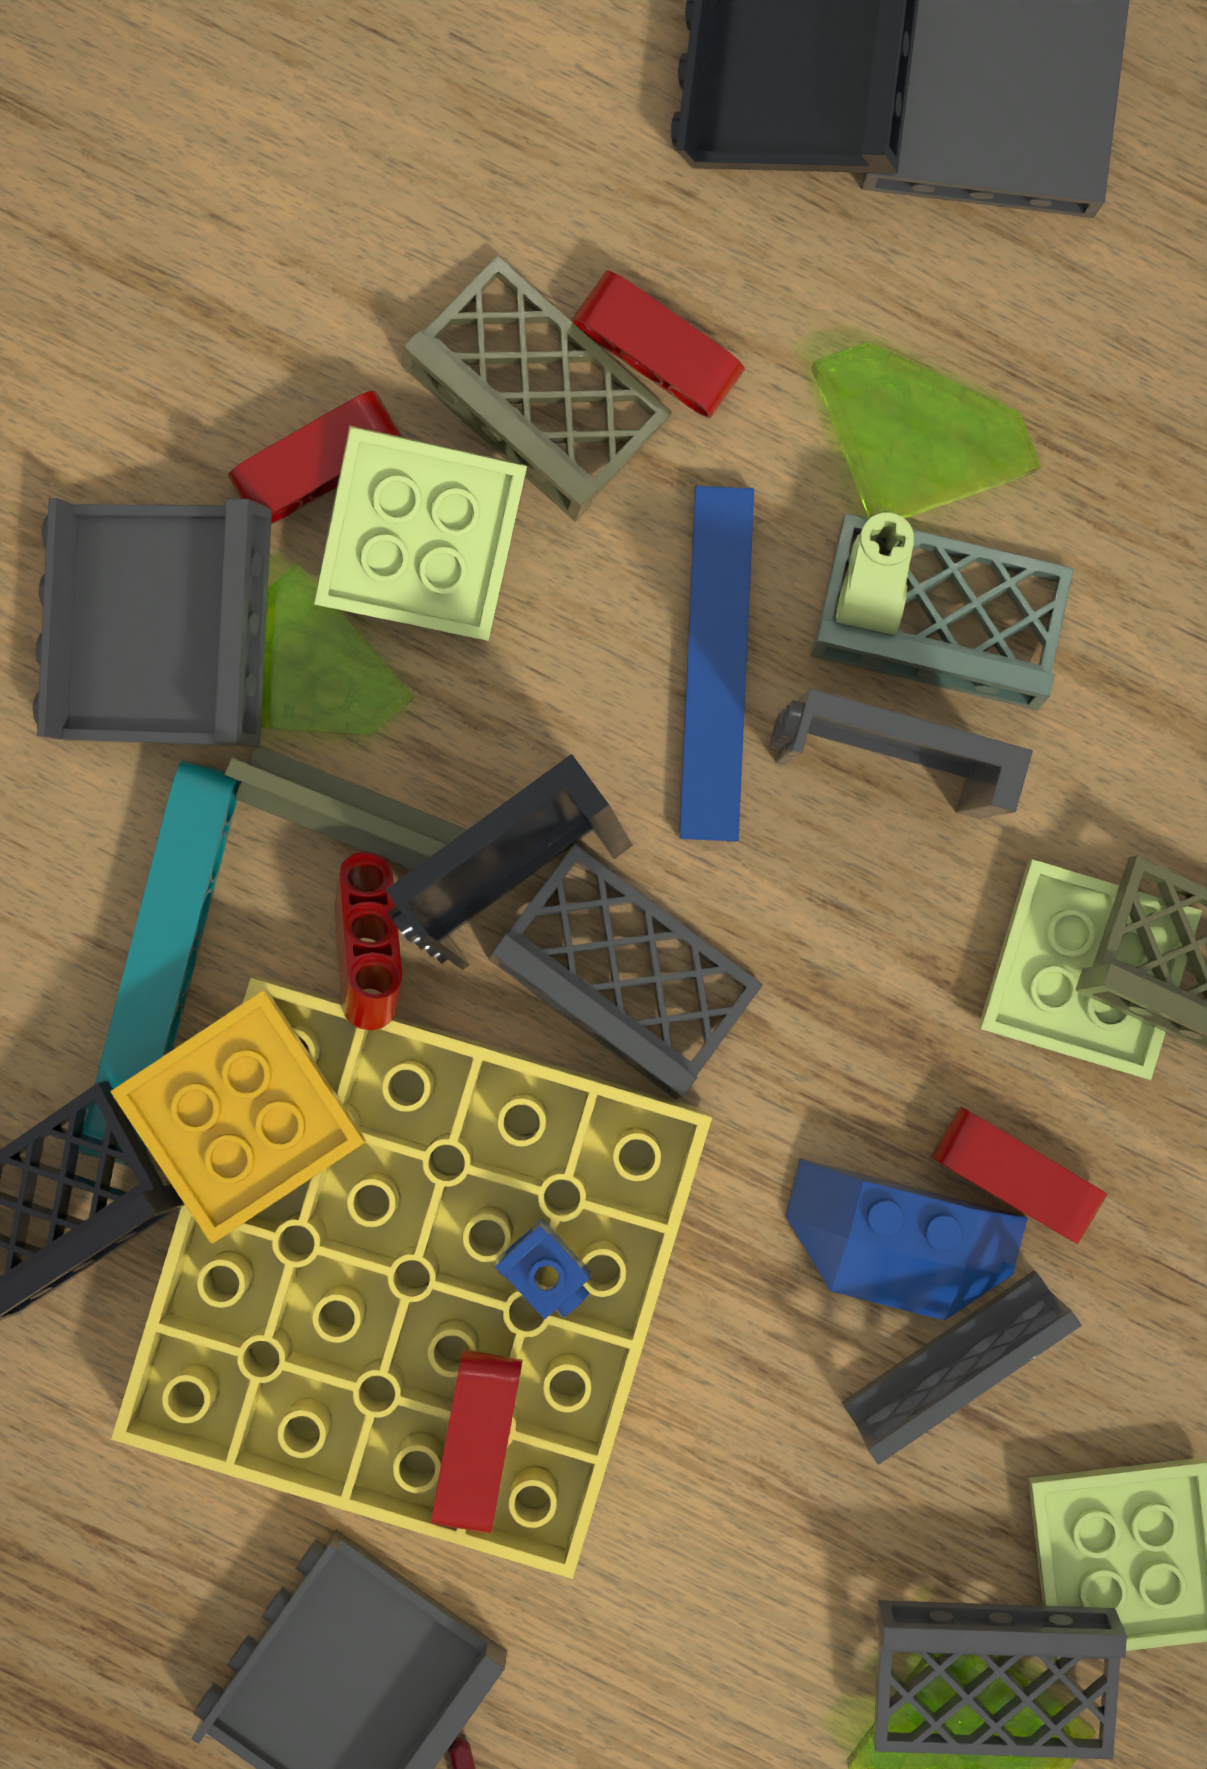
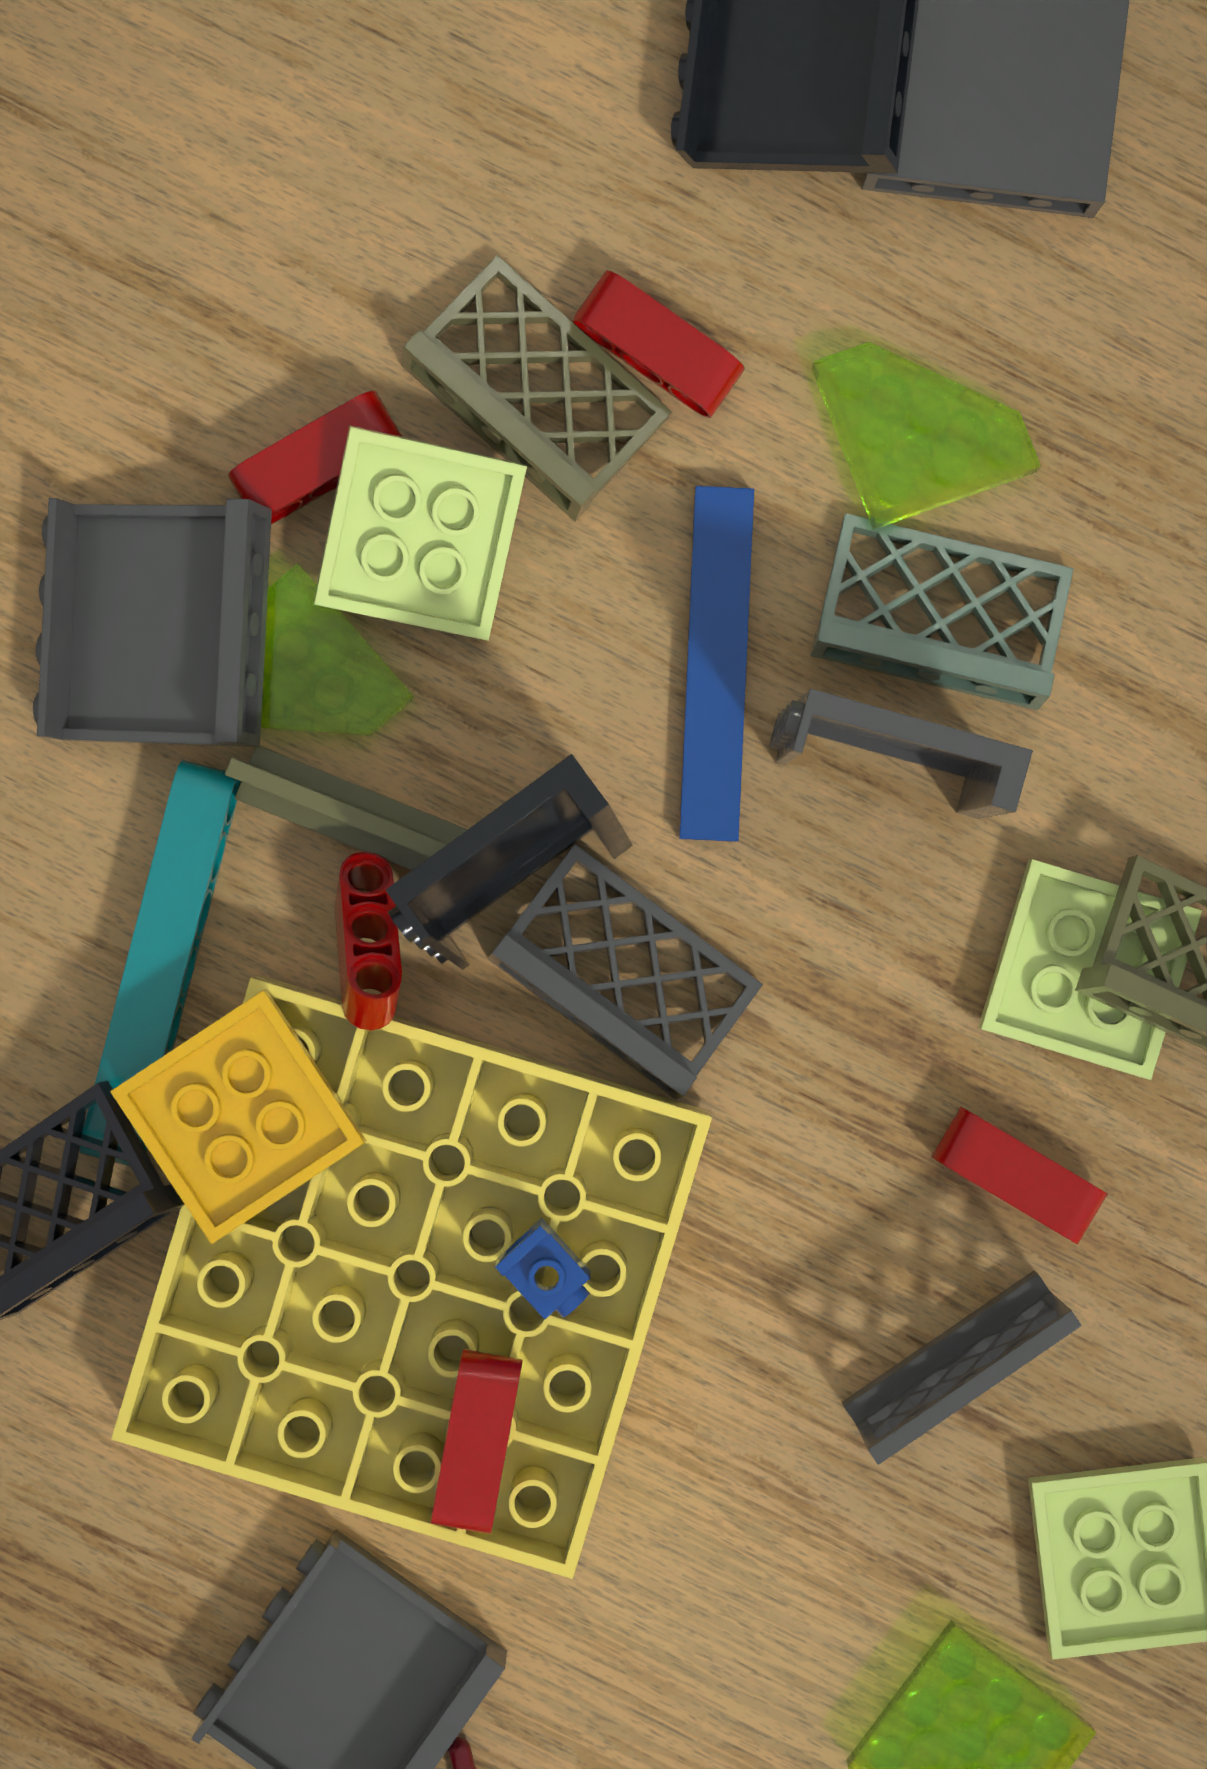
blue wedge [785,1158,1028,1321] -> none
yellowish green piece [836,512,914,635] -> none
dark grey fence [873,1600,1127,1759] -> none

